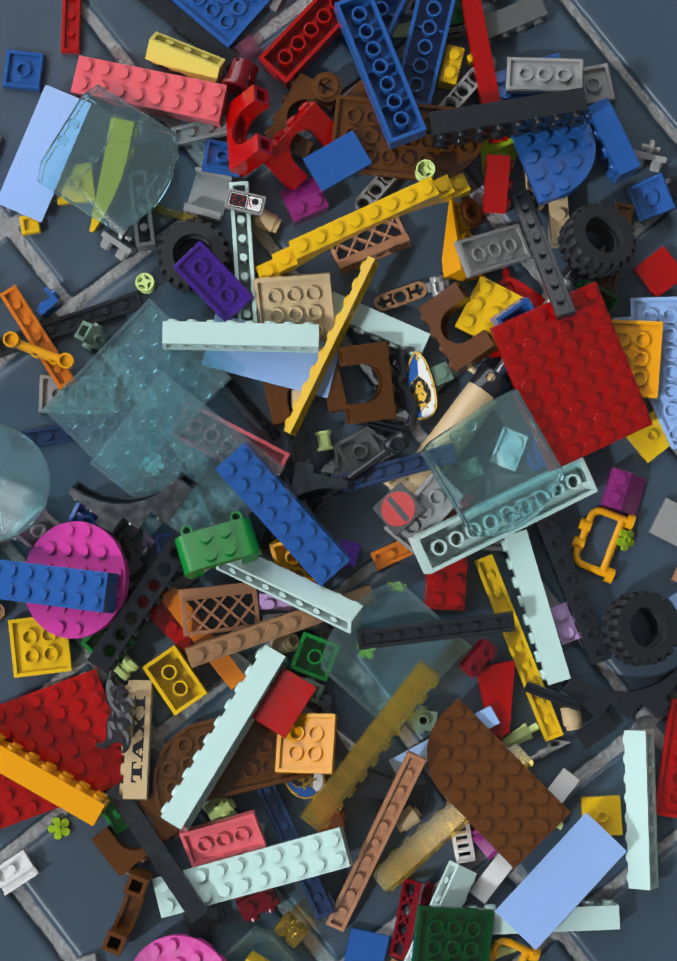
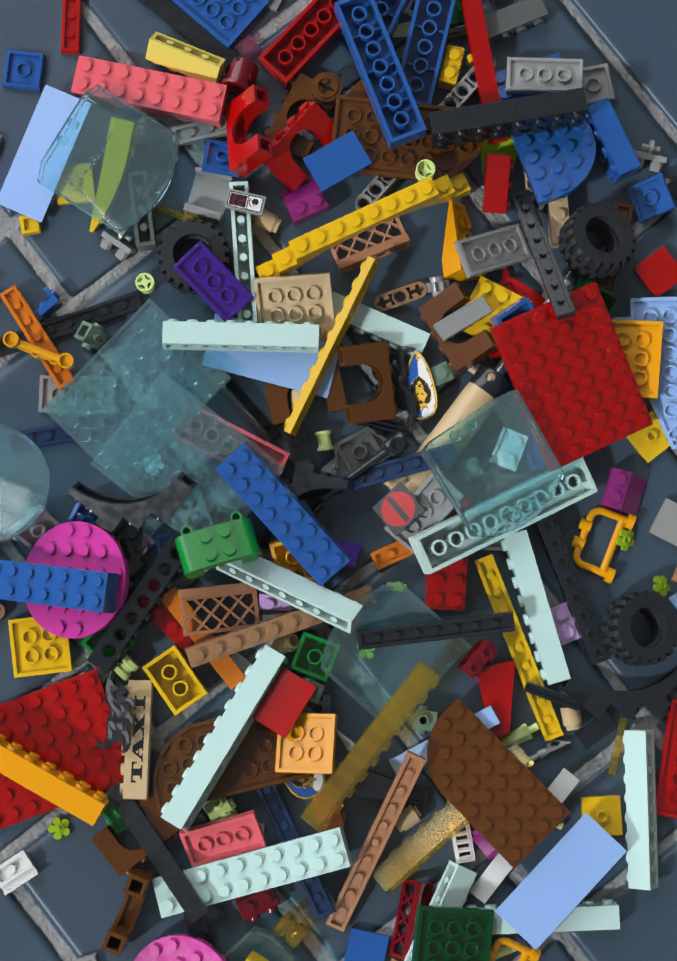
reddish brown gear [457,198,483,228] -> none
none -> light grey tile [433,296,492,342]
none -> clear yellow bar [608,717,627,776]
none -> lime plant [653,576,671,597]

